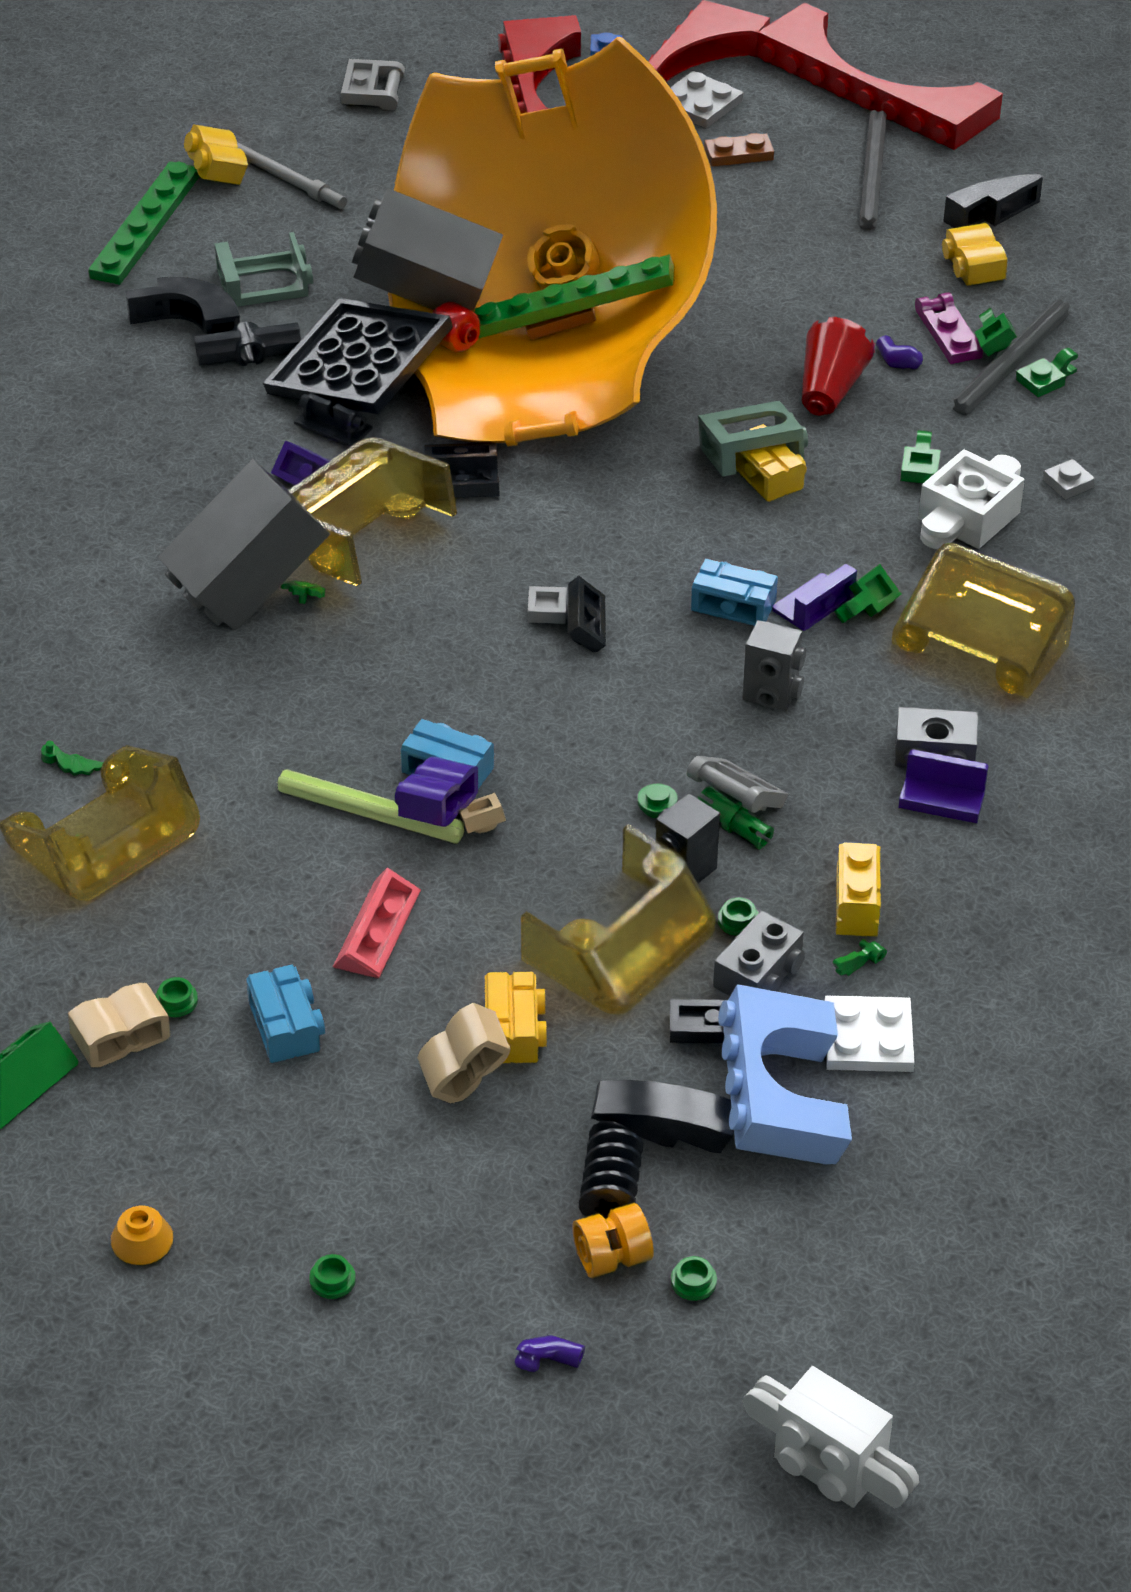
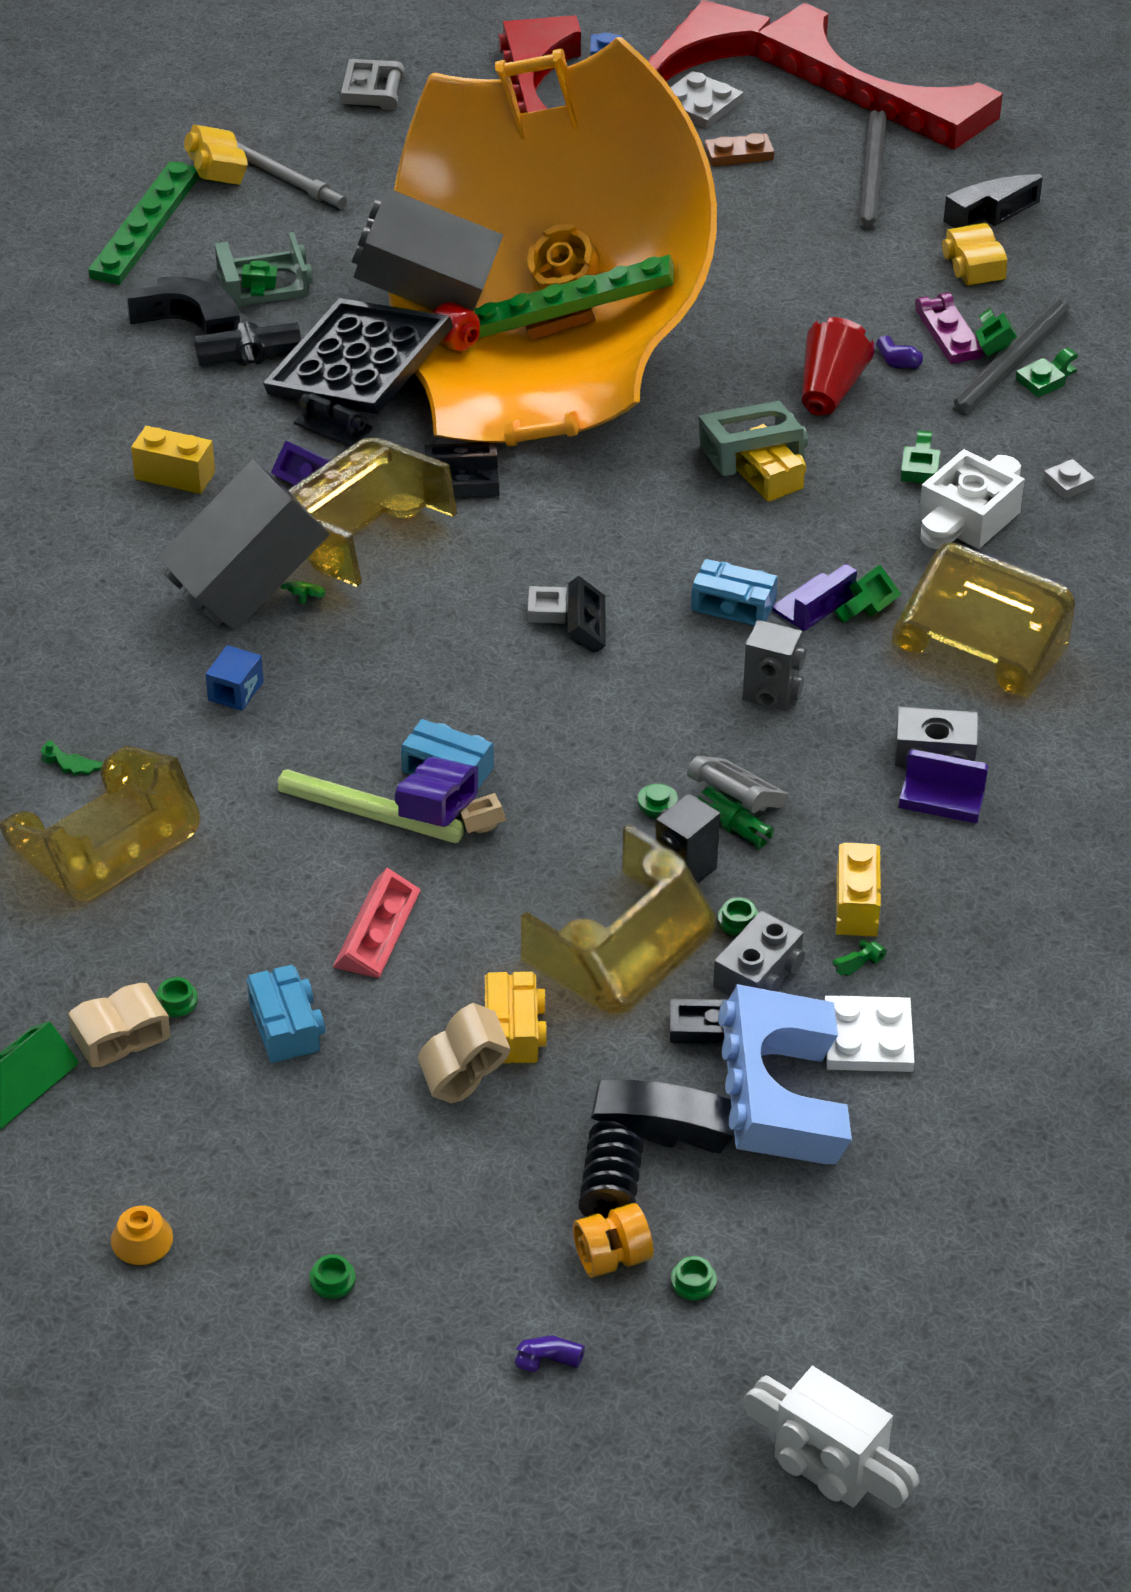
none -> yellow brick [131,426,215,494]
none -> blue brick [205,645,264,711]
none -> green plate [241,261,277,297]

